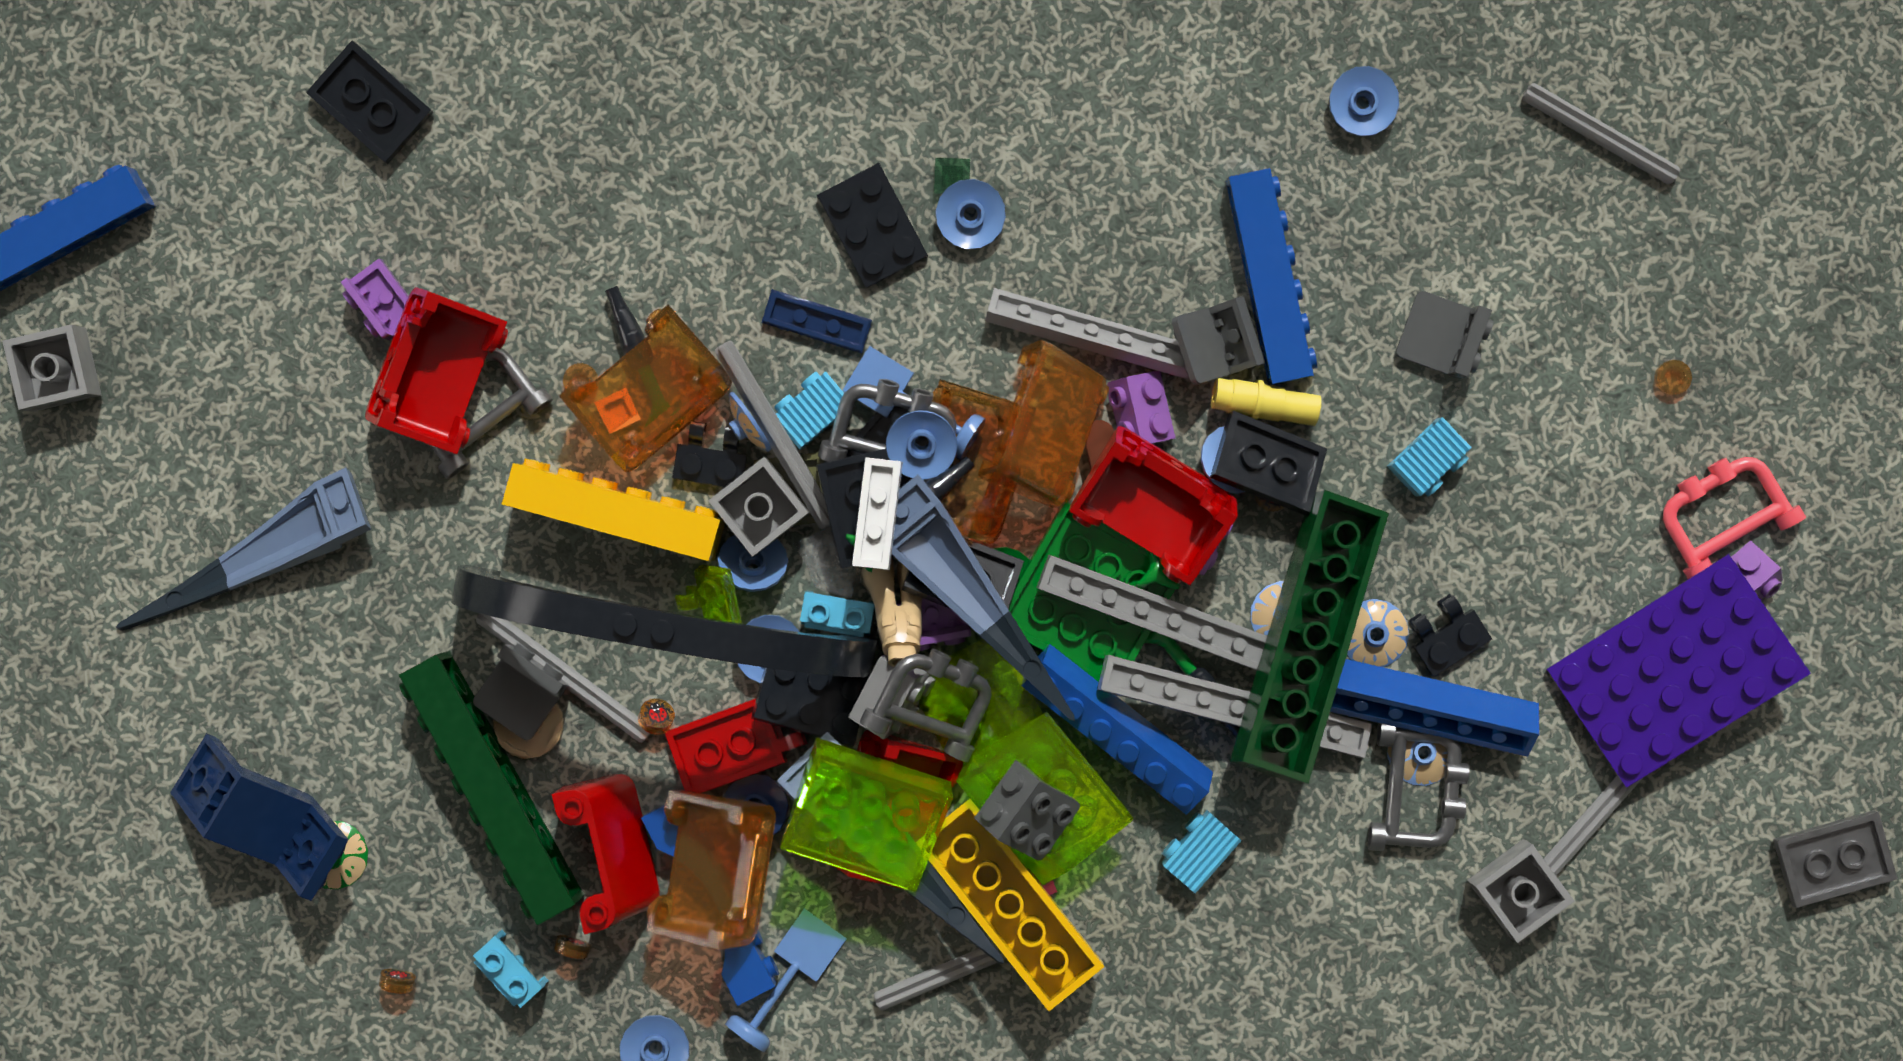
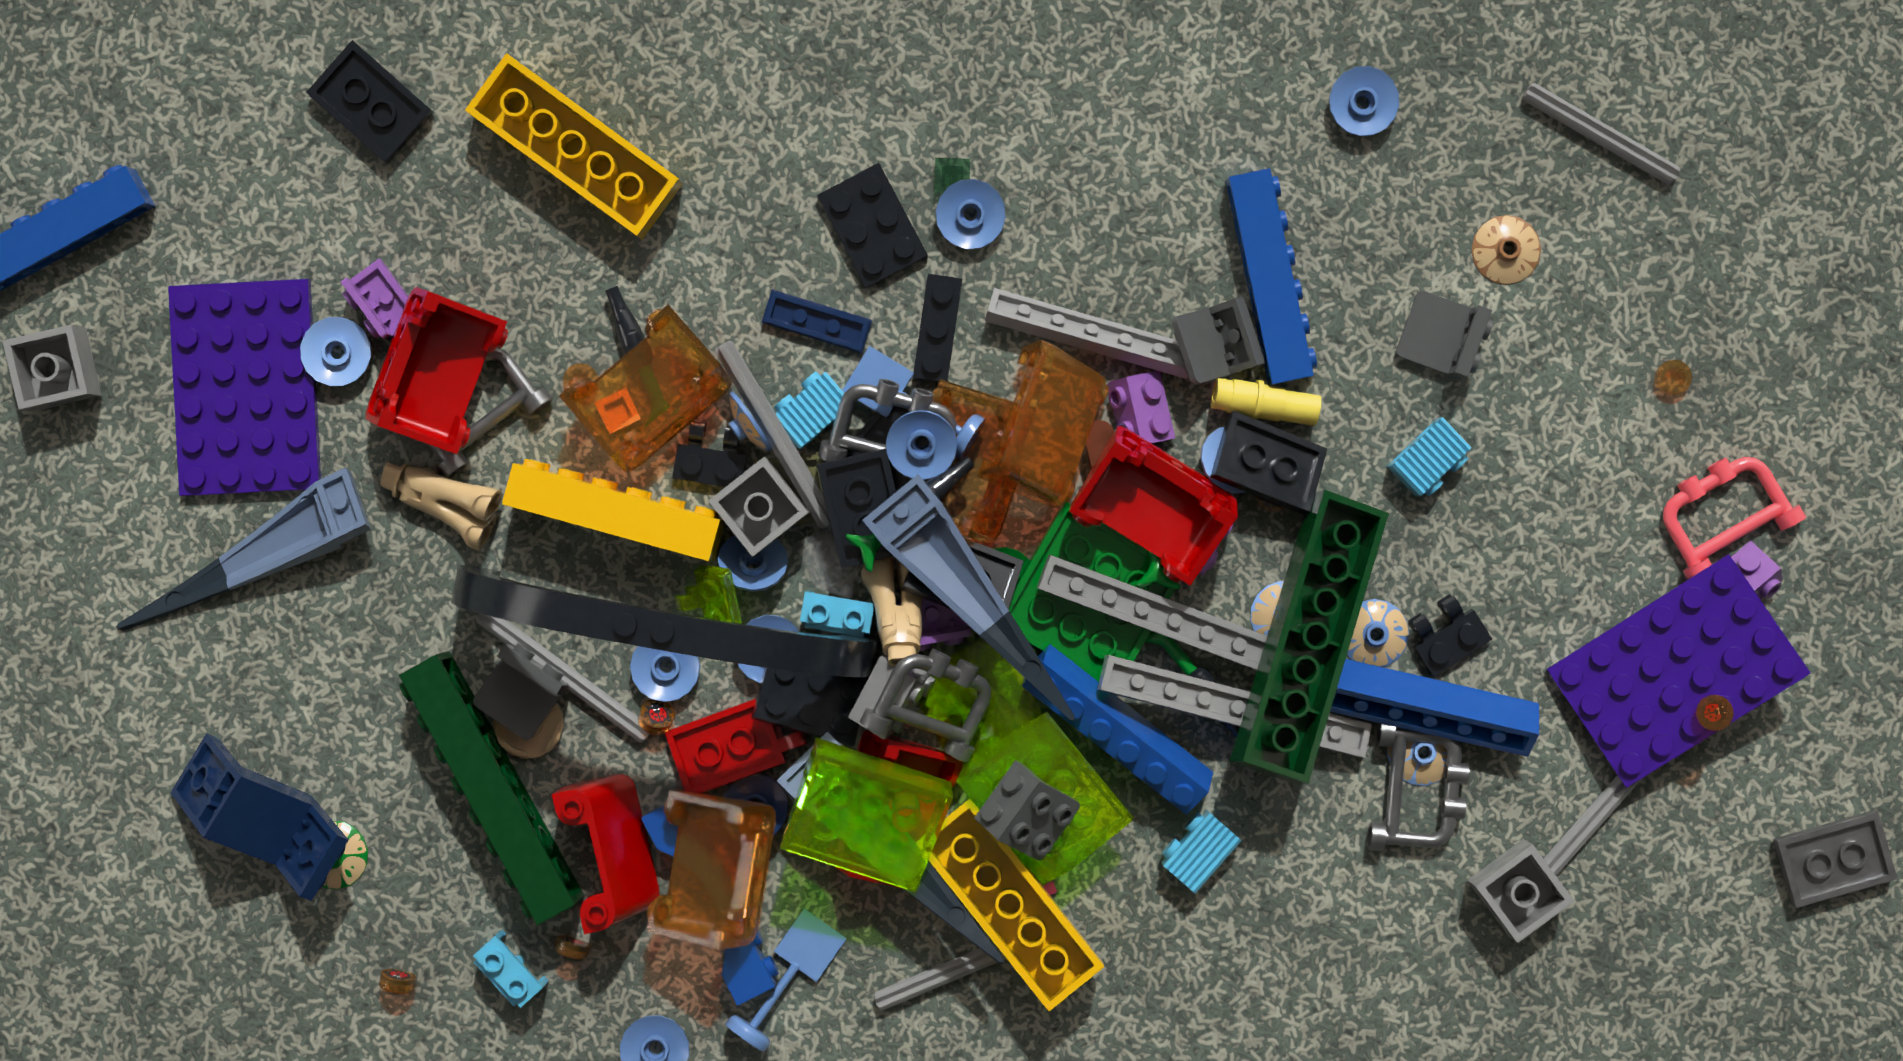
white plate [852,457,903,570] -> none
none -> dark purple plate [168,279,321,496]
none -> light blue dish [300,317,371,386]
none -> tan piece [380,462,502,551]
none -> yellow brick [465,53,683,240]
none -> medium blue dish [630,646,701,702]
none -> black plate [913,274,963,383]
none -> tan dish [1471,215,1541,285]
none -> clear orange tile [1695,694,1734,731]

